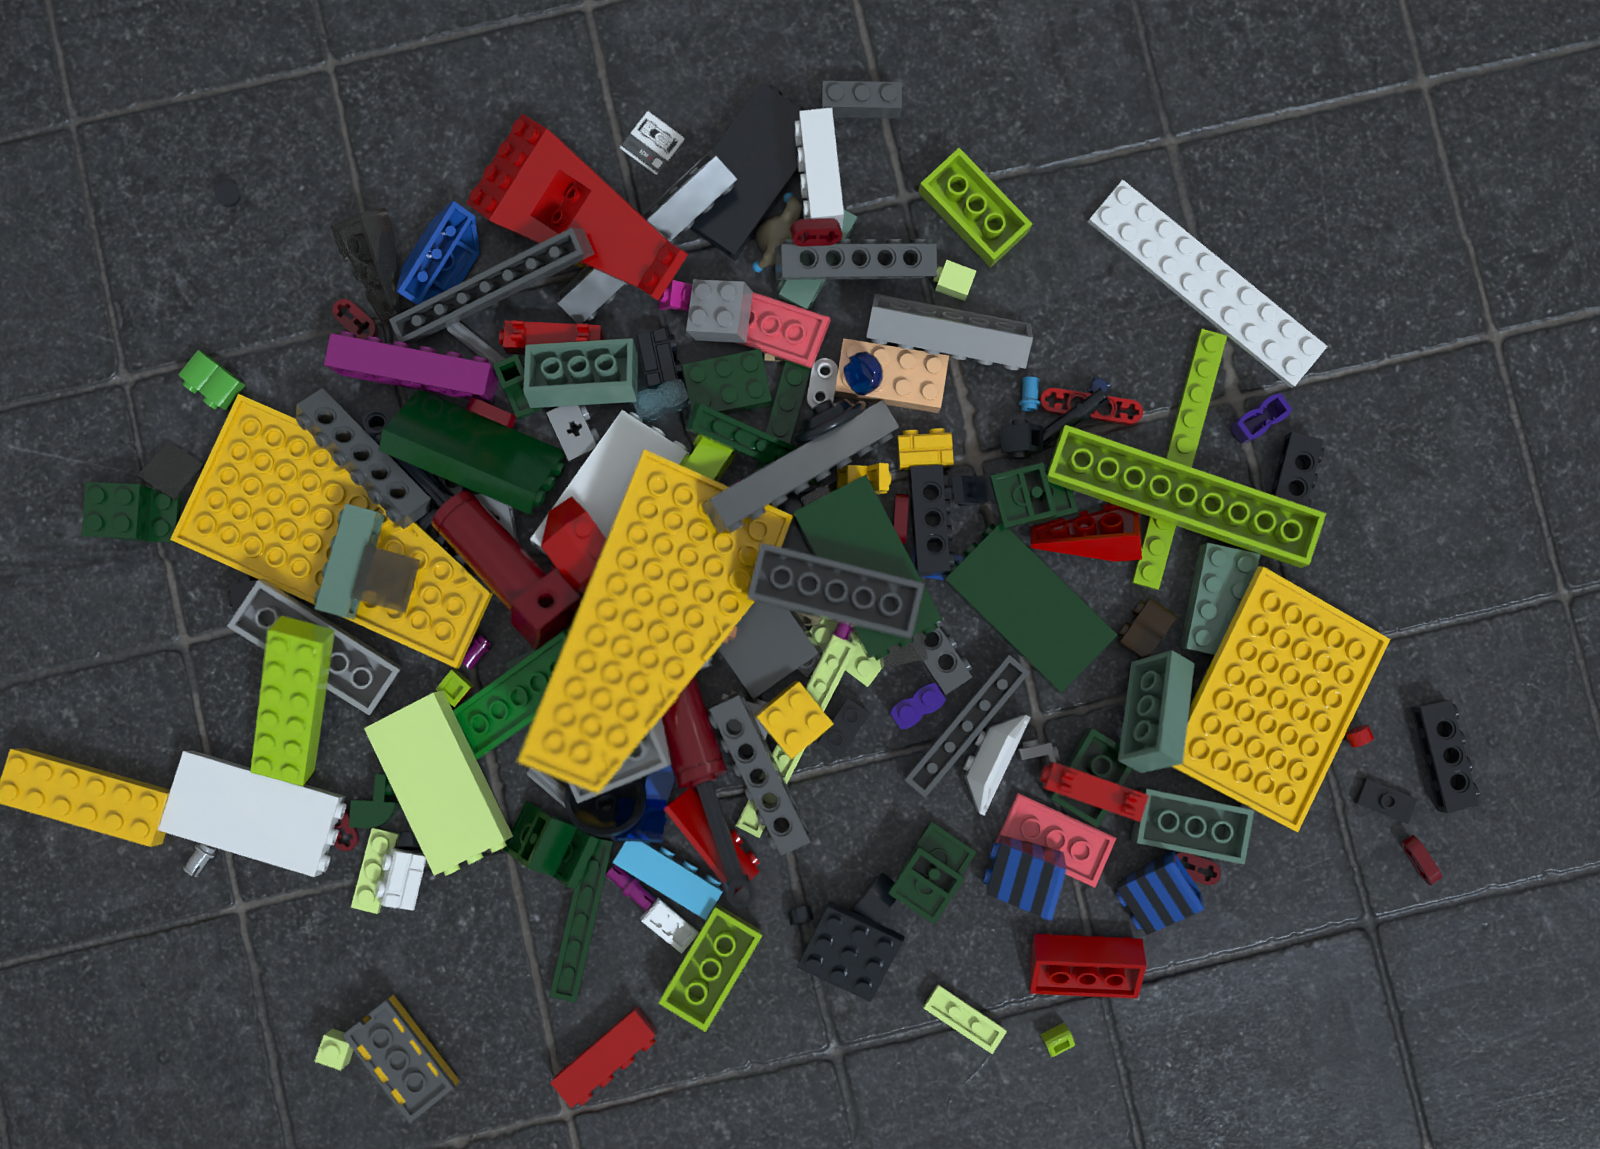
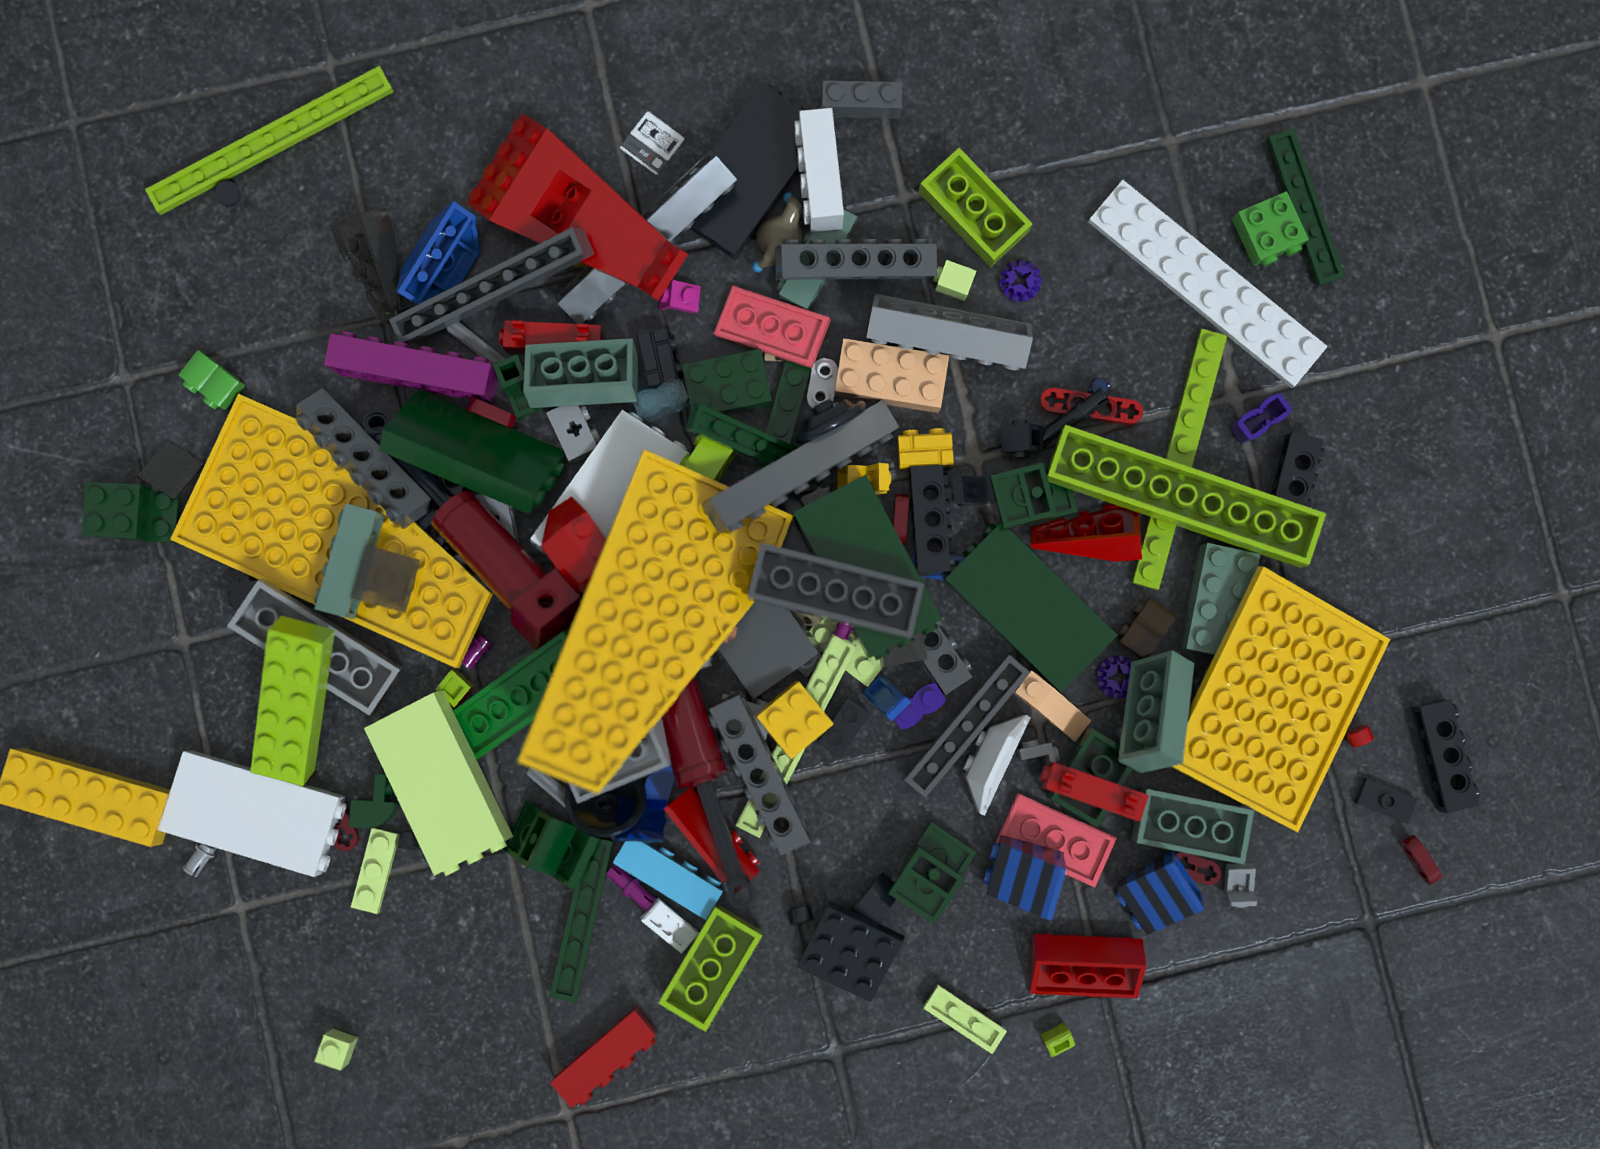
dark red beam [332,299,378,340] -> none
dark grey piece [342,995,460,1123] -> none
white brick [375,847,426,910] -> none
light grey brick [686,279,753,343] -> none
dark red beam [790,218,843,246] -> none
clear blue hair [843,352,883,396] -> none
dark azure pin [1019,377,1040,412] -> none
none -> lime plate [145,66,394,215]
none -> blue tile [862,674,911,722]
none -> dark purple gear [999,259,1042,302]
none -> light nougat slope [1013,671,1091,742]
none -> dark purple gear [1097,656,1133,699]
none -> light grey bracket [1224,863,1257,908]
none -> bright green brick [1232,191,1309,267]
none -> dark green plate [1266,129,1345,287]

